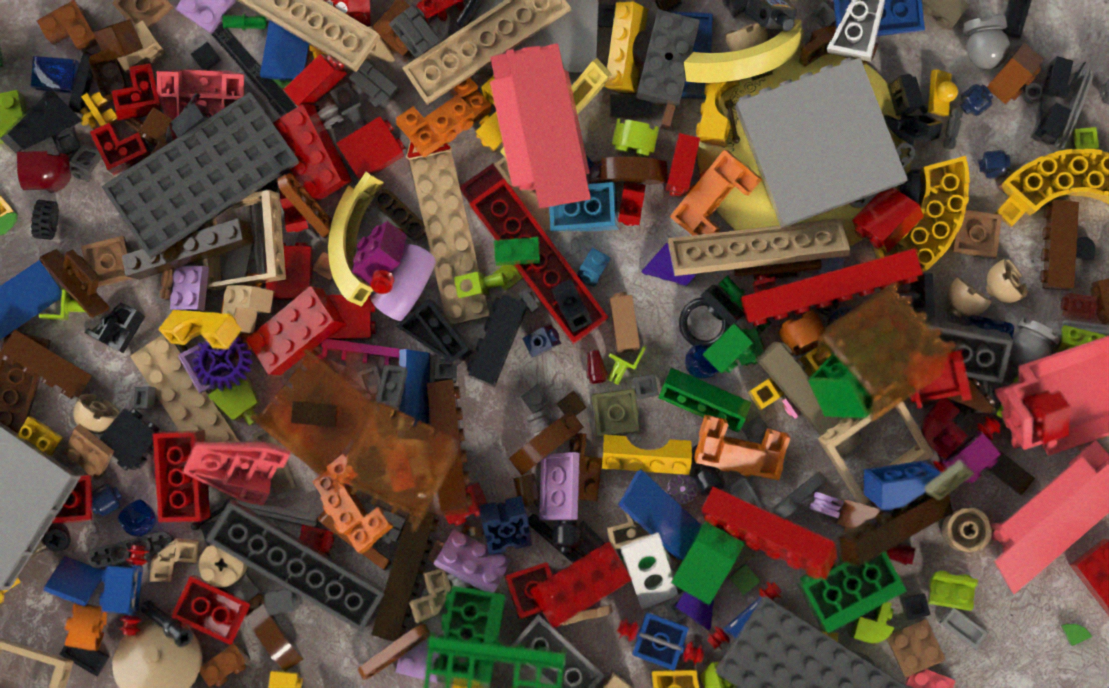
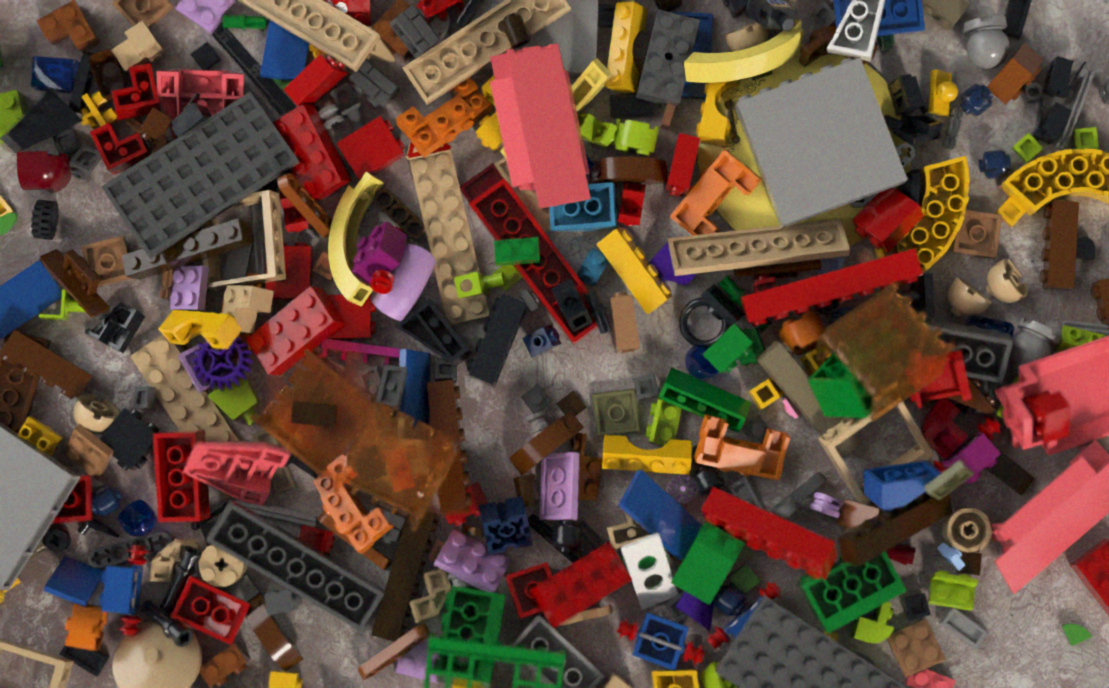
reddish brown piece [93,19,143,61] -> none
dark red cone [586,350,608,384] -> none
lime bracket [606,345,647,385] -> none
clear red brick [1060,293,1097,320] -> none
none -> black bar [78,518,120,538]
none -> black pin [160,546,202,612]
none -> black bar [284,452,318,479]
none -> dark brown brick [501,13,532,49]
none -> lime brick [578,113,618,149]
none -> black axle [585,290,612,334]
none -> yellow brick [596,227,673,314]
none -> lime bracket [645,399,682,446]
none -> dark blue head [714,584,747,617]
none -> clear green plate [877,35,895,53]
none -> light blue plate [937,542,965,571]
none -> dark brown tile [956,551,982,576]
none -> lime plate [1011,132,1043,164]

